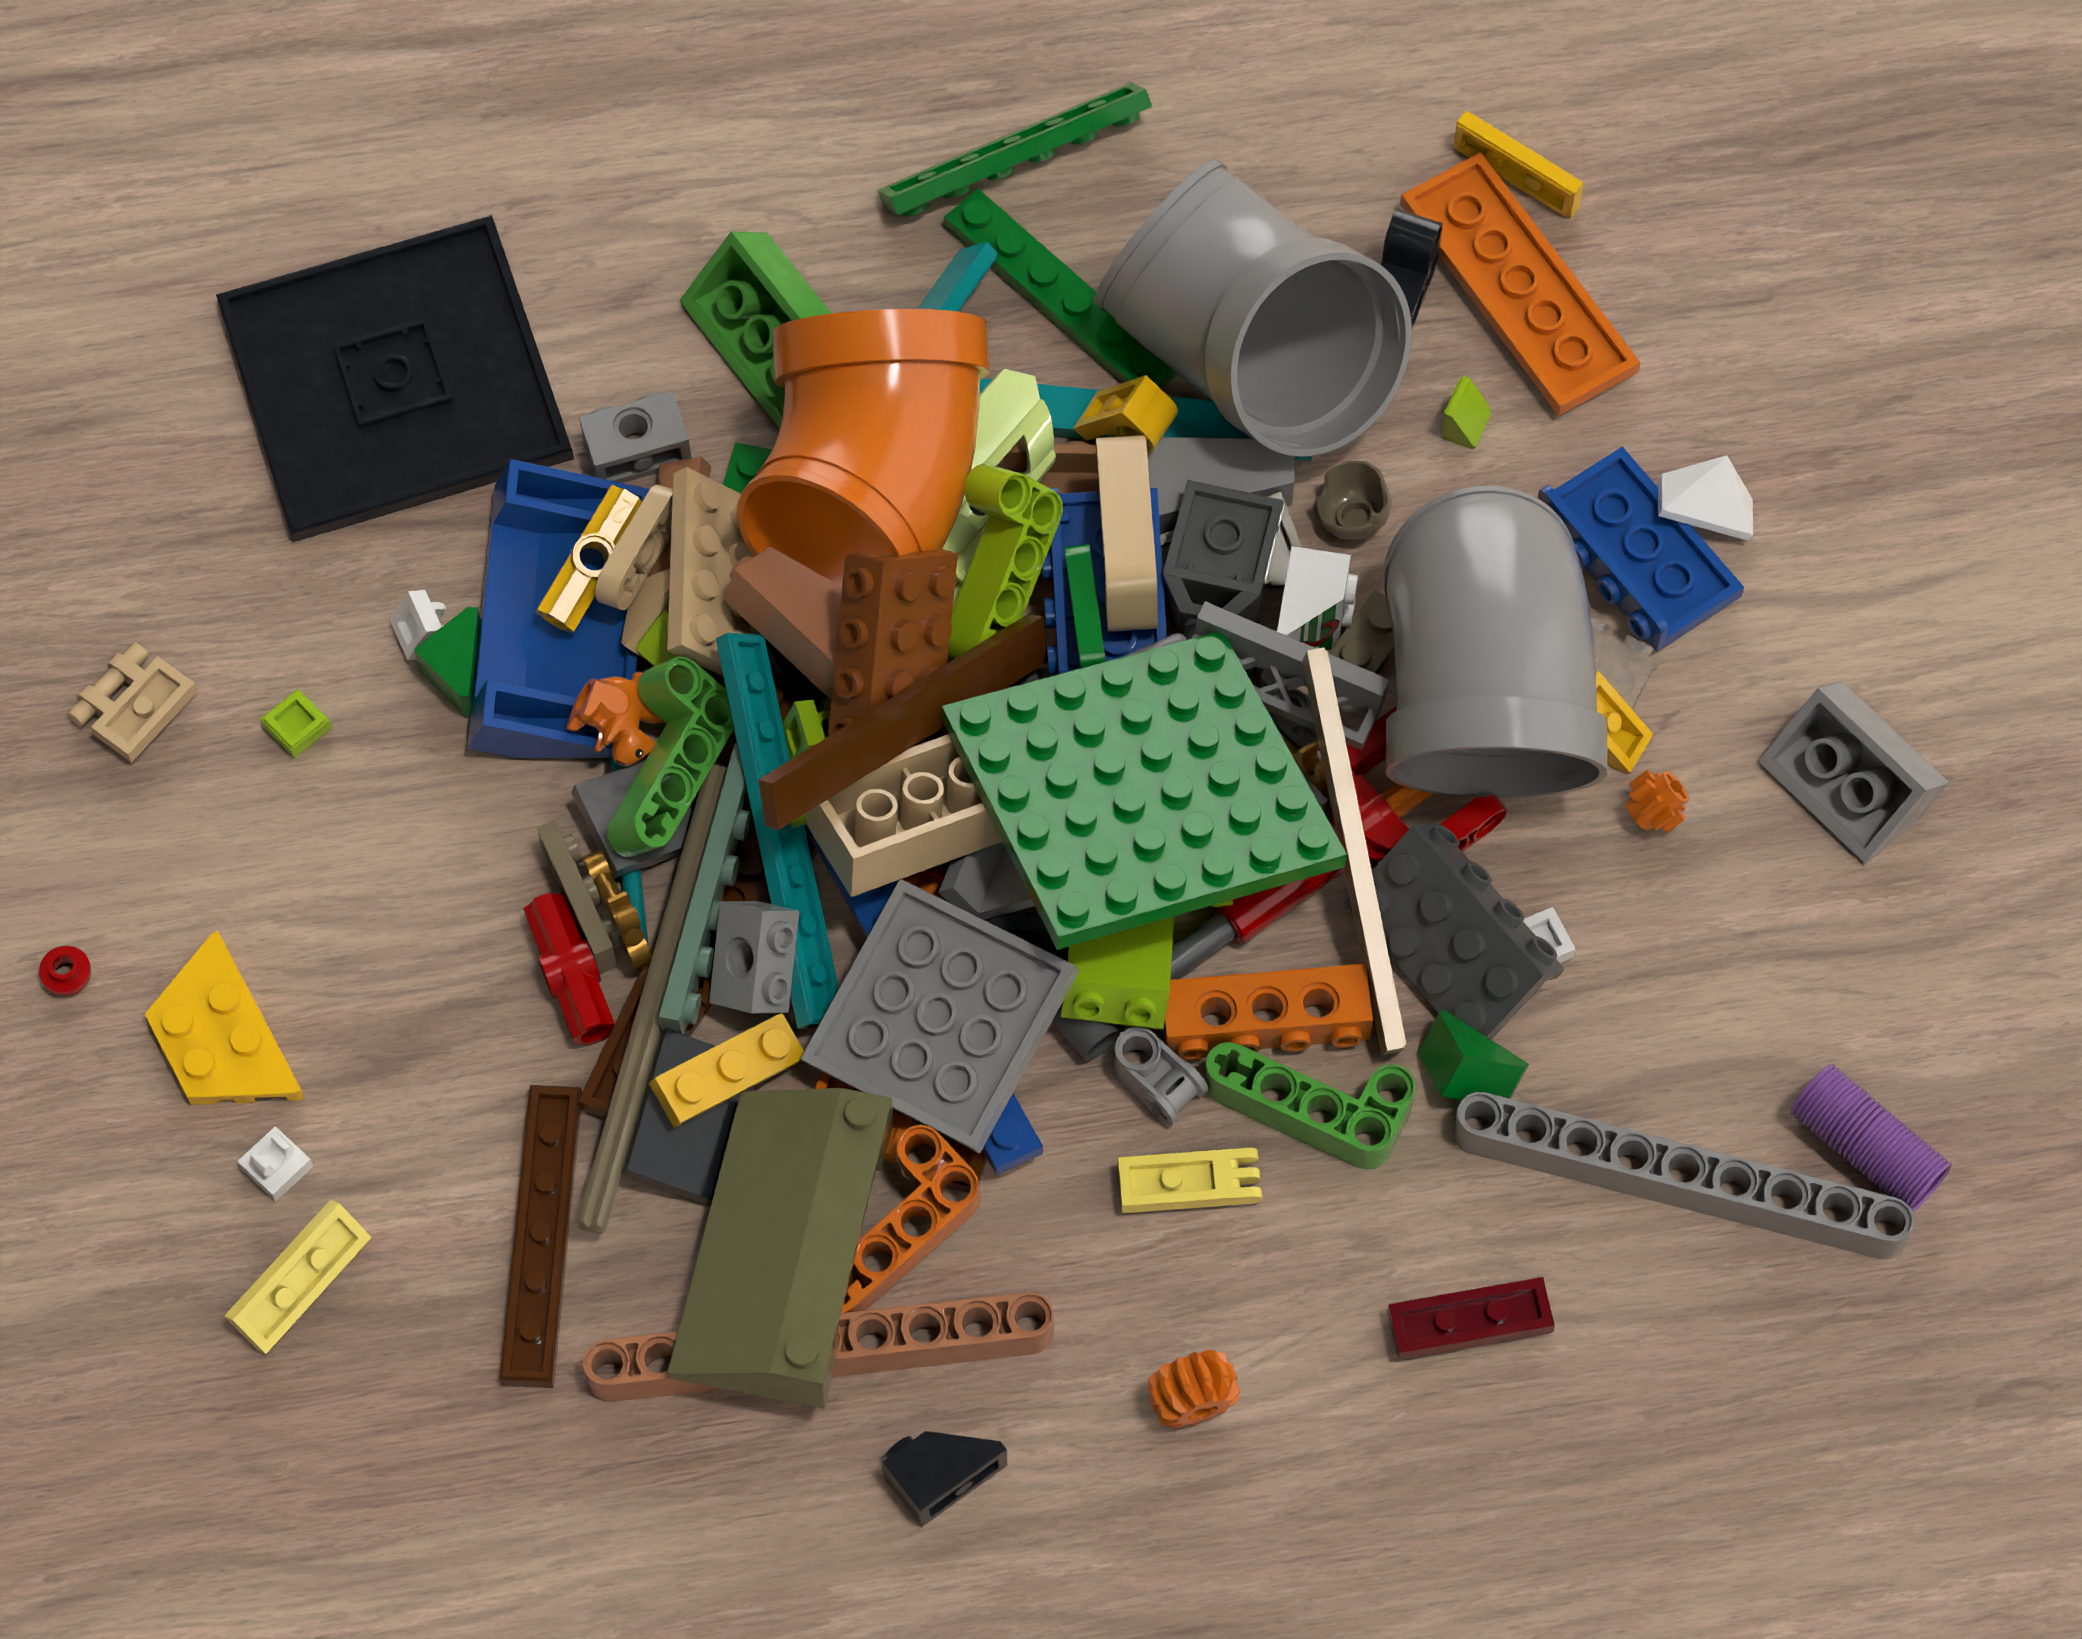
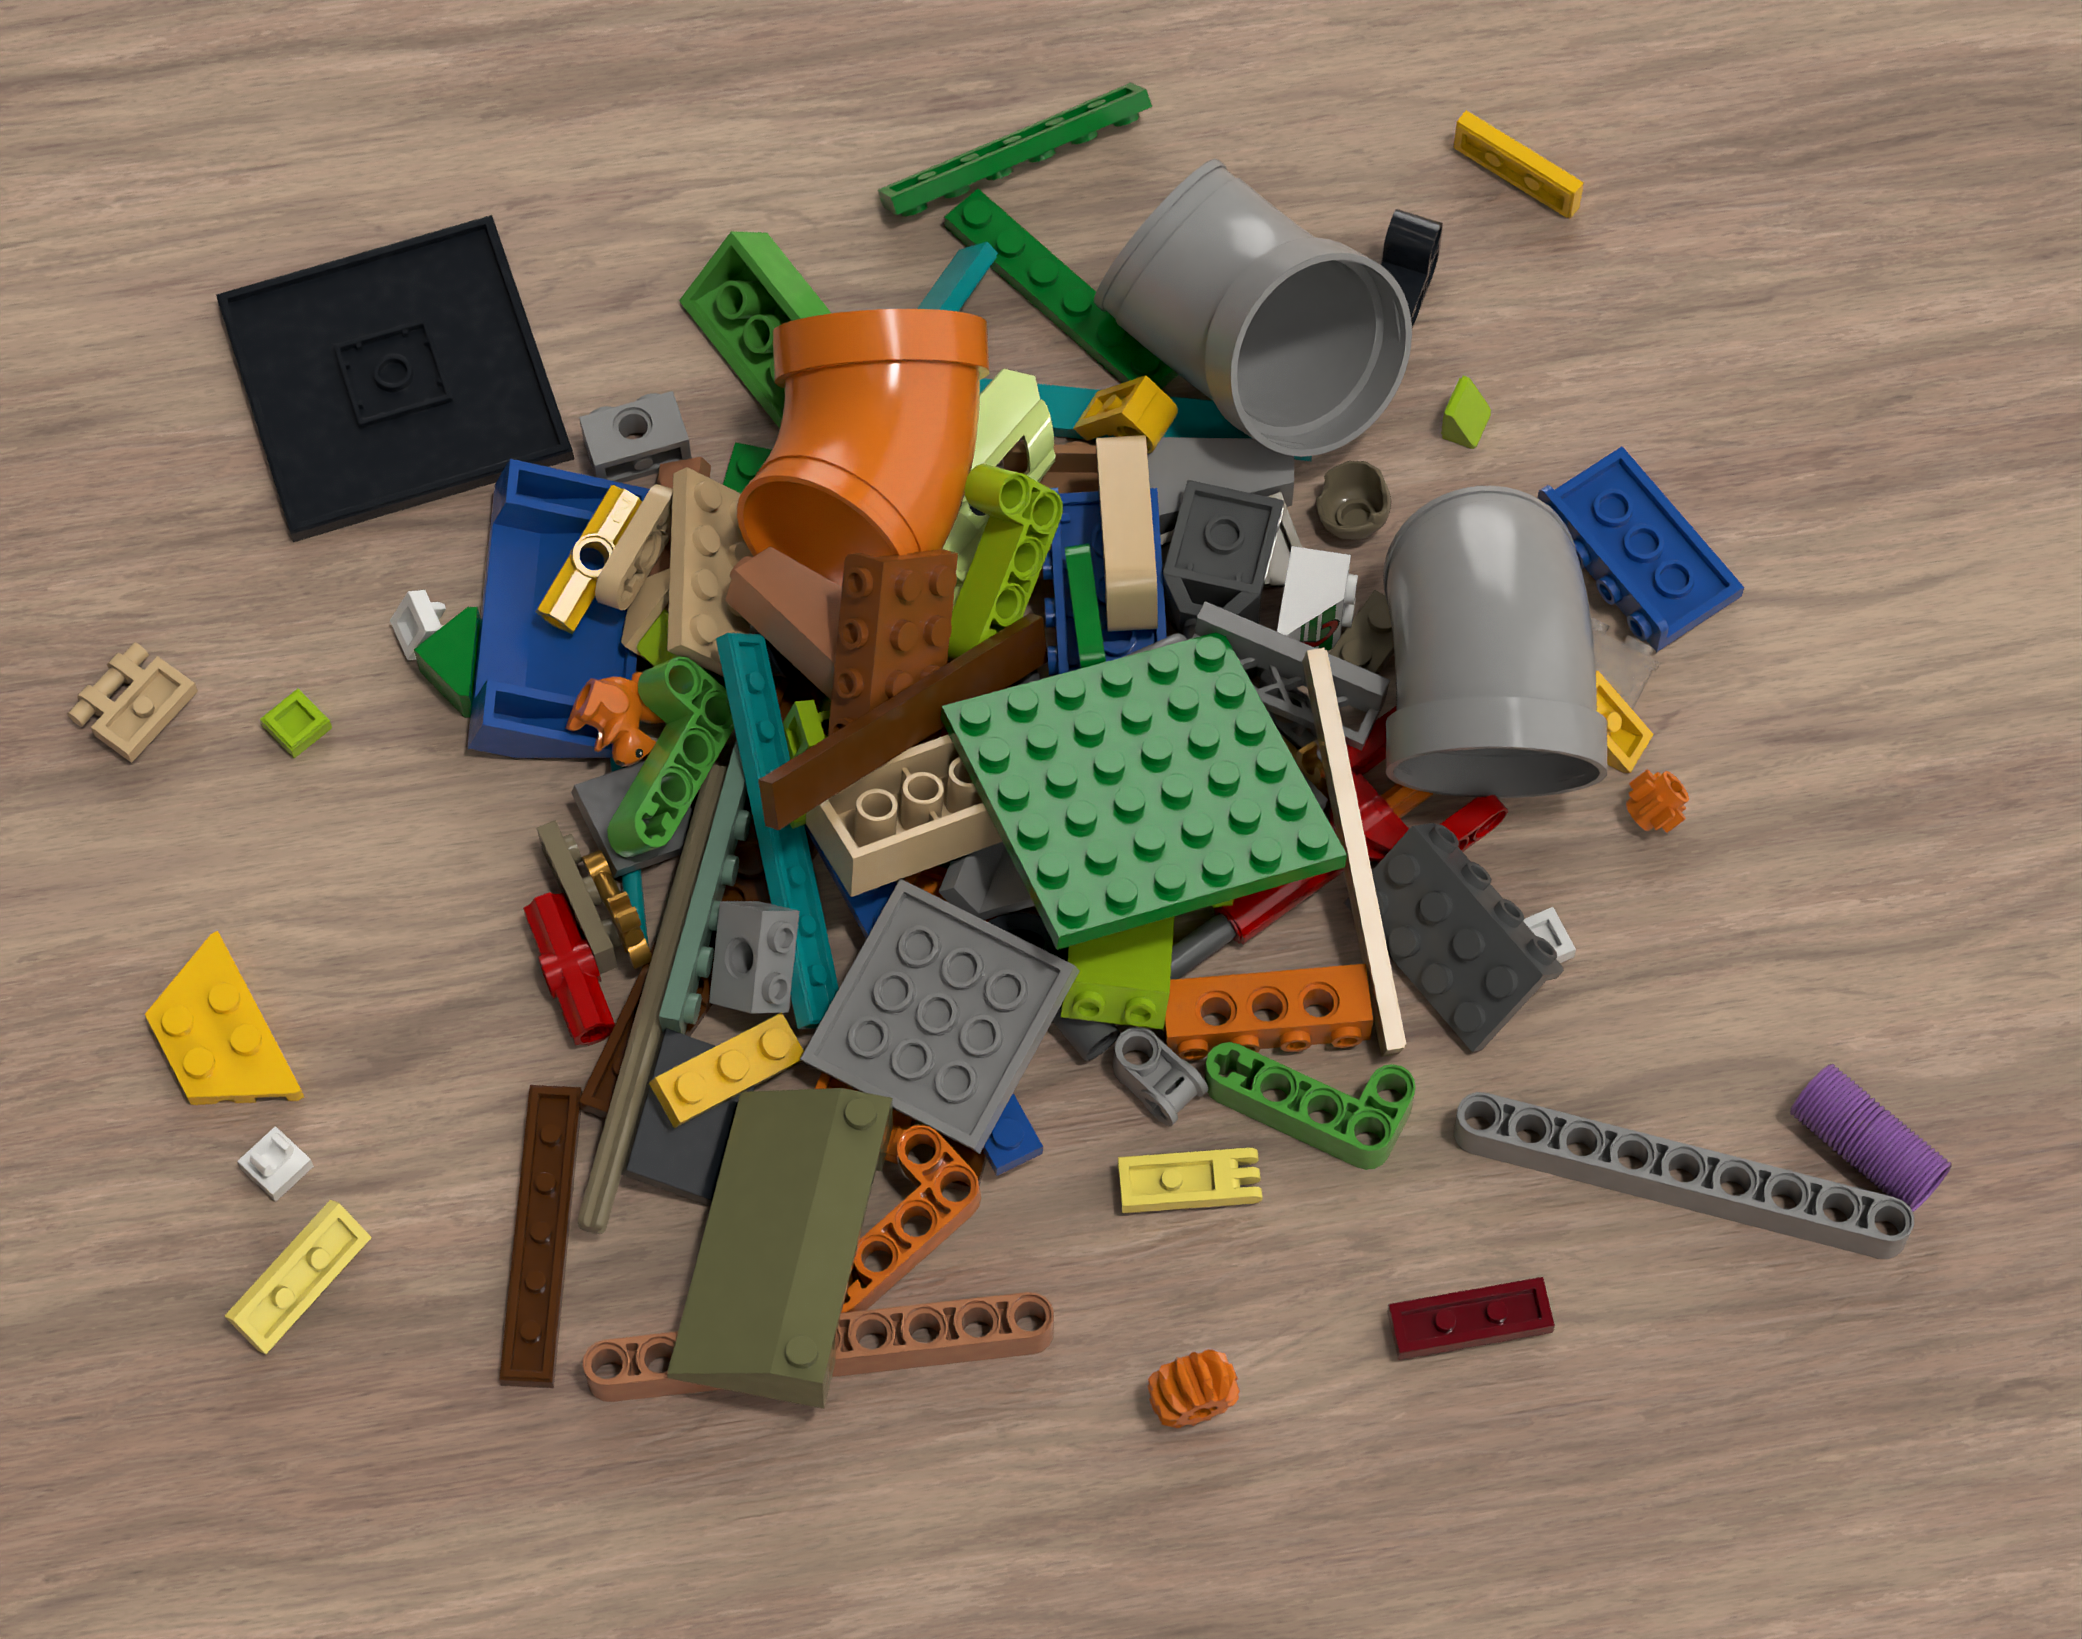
red plate [39,945,91,996] -> none
black slope [882,1431,1008,1527] -> none
orange plate [1400,152,1641,416] -> none
green slope [1418,1009,1529,1100] -> none
white slope [1658,455,1753,541] -> none
light grey slope [1758,681,1949,863] -> none

